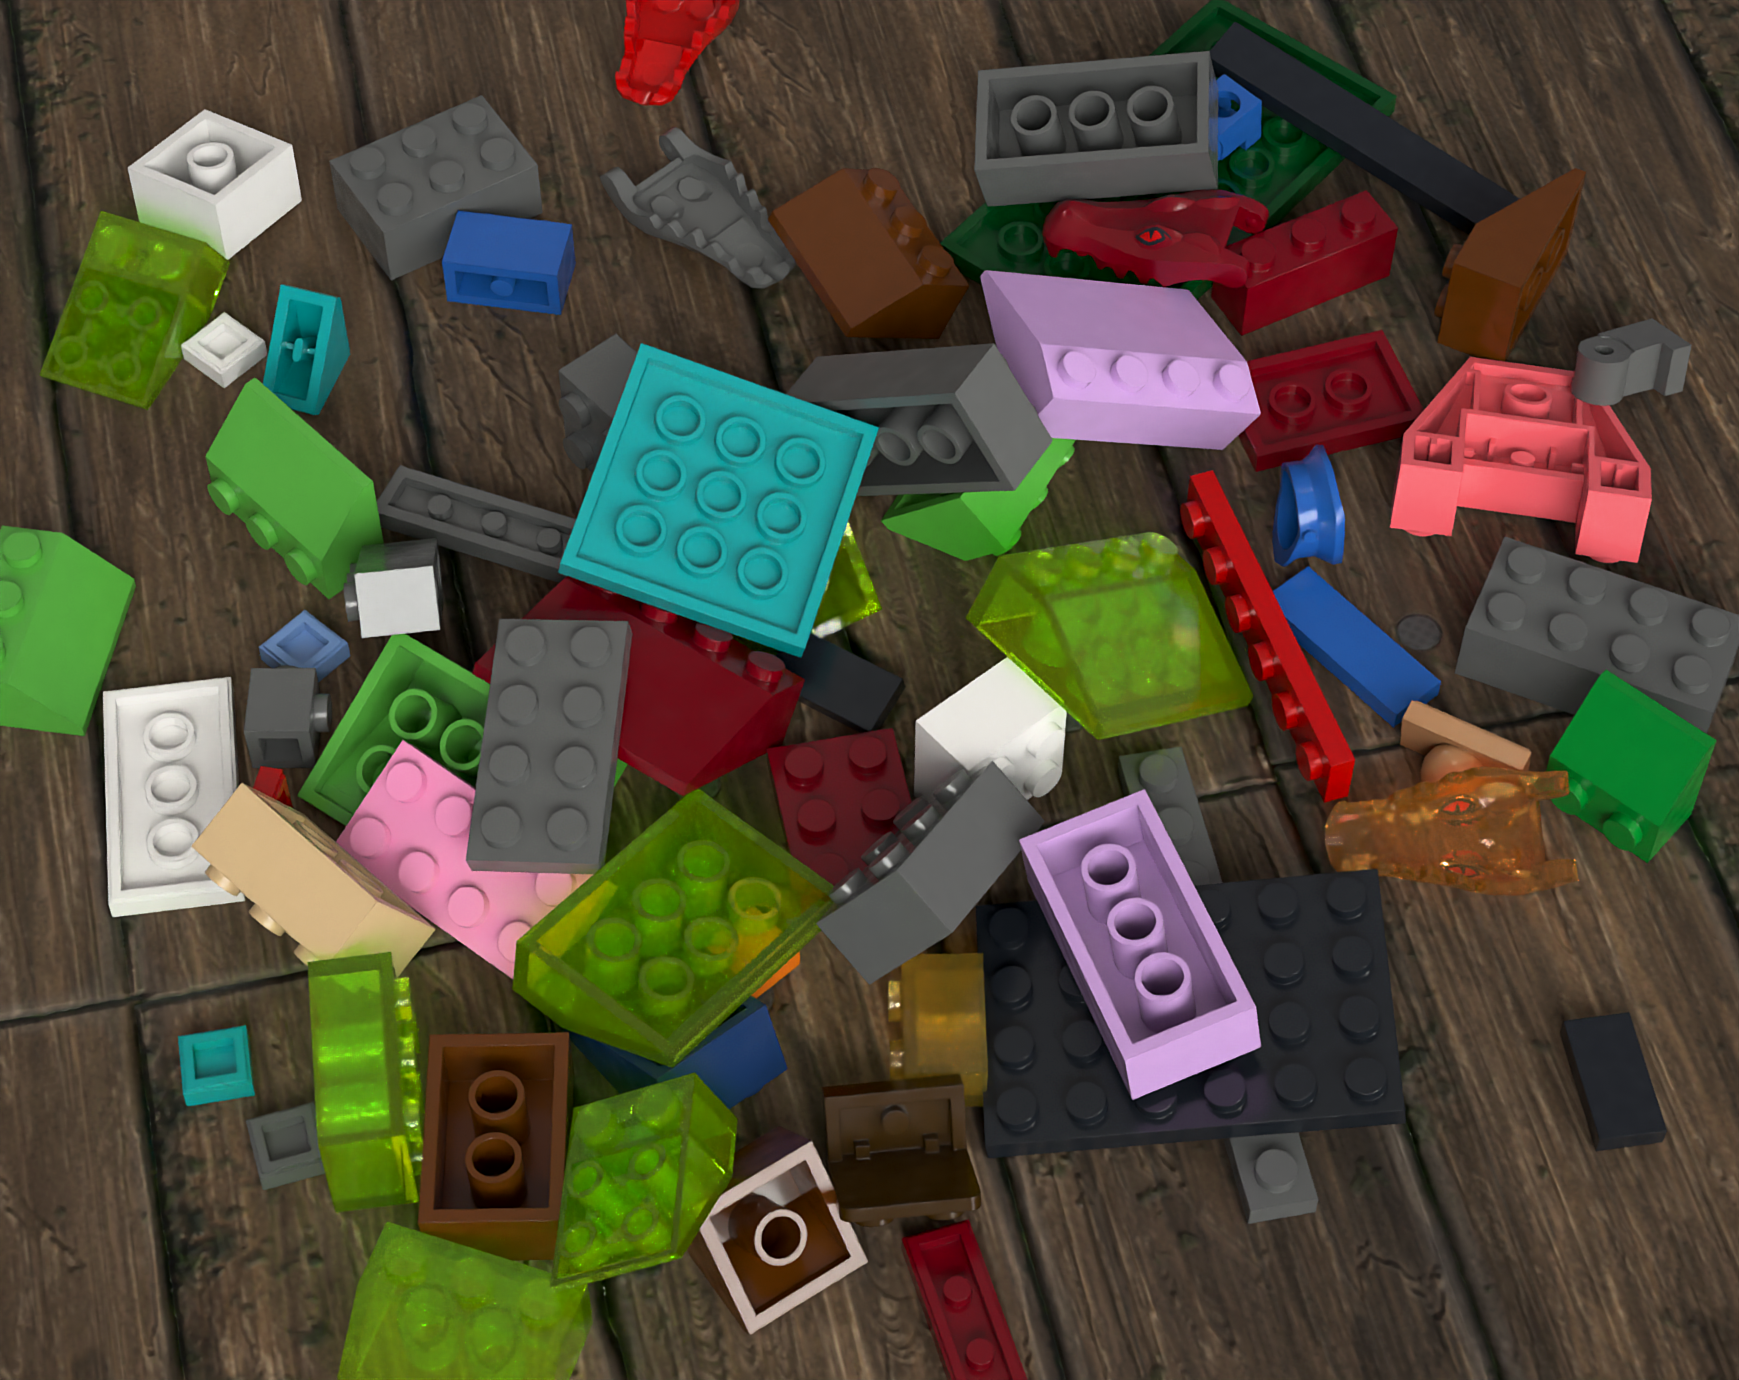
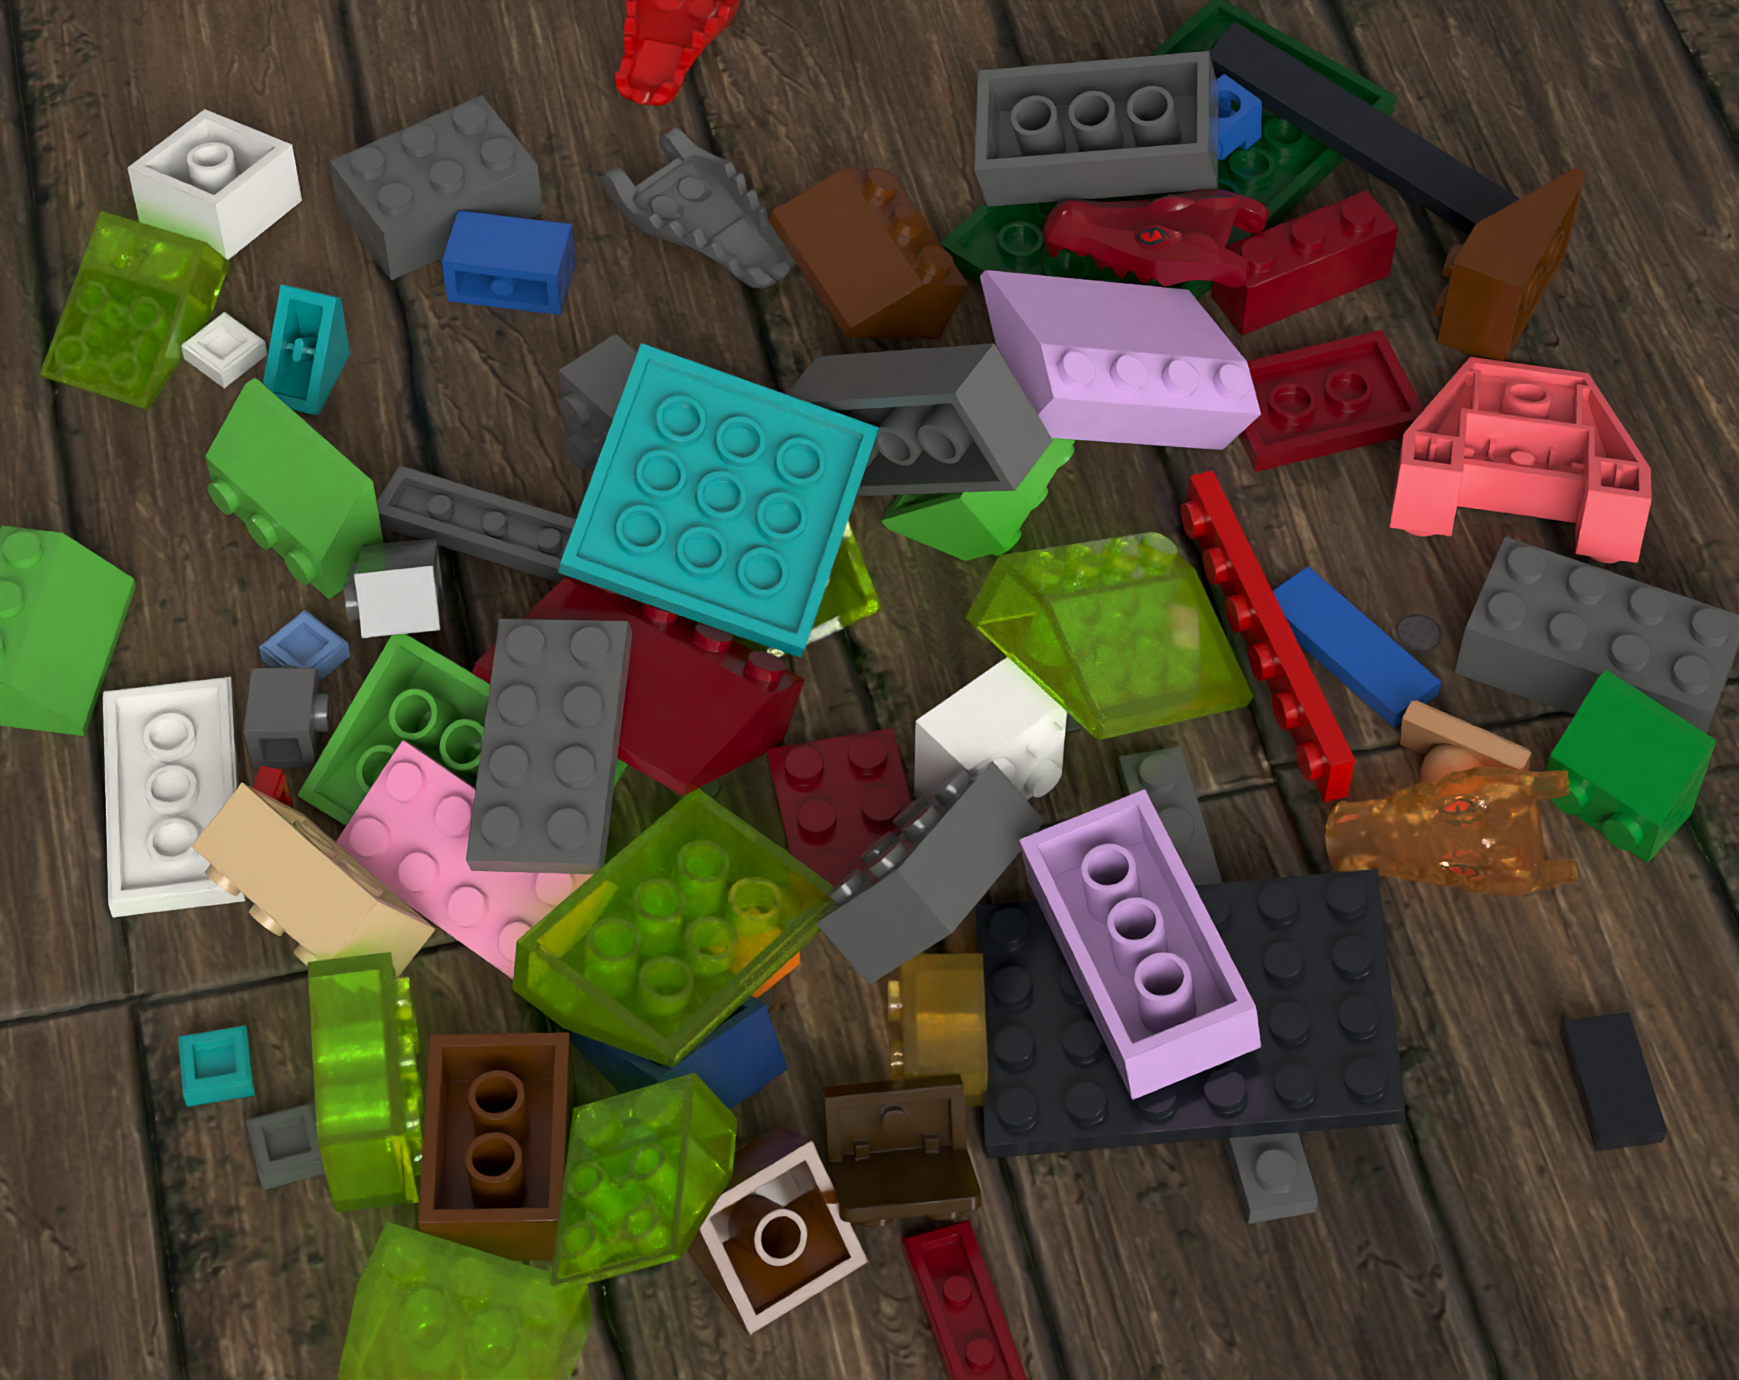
black tile [776,633,906,733] -> none
blue hat [1272,445,1345,567] -> none
dark grey leg [1571,318,1692,406] -> none

